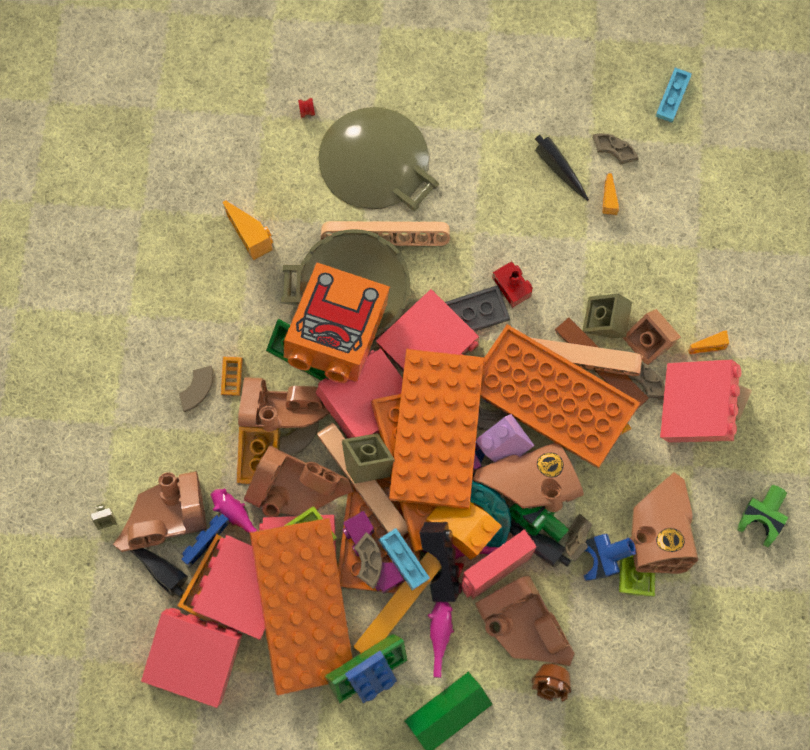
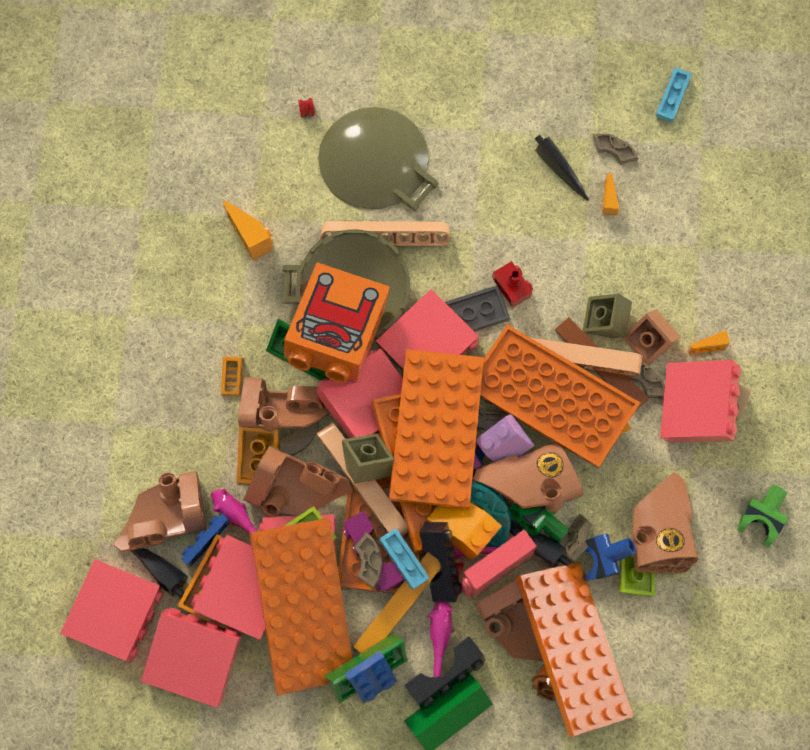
olive tile [91,504,117,530] -> none
dark tan tile [179,365,213,412] -> none
none -> coral brick [60,559,164,662]
none -> black arch [404,636,486,710]
none -> plate [516,562,634,738]

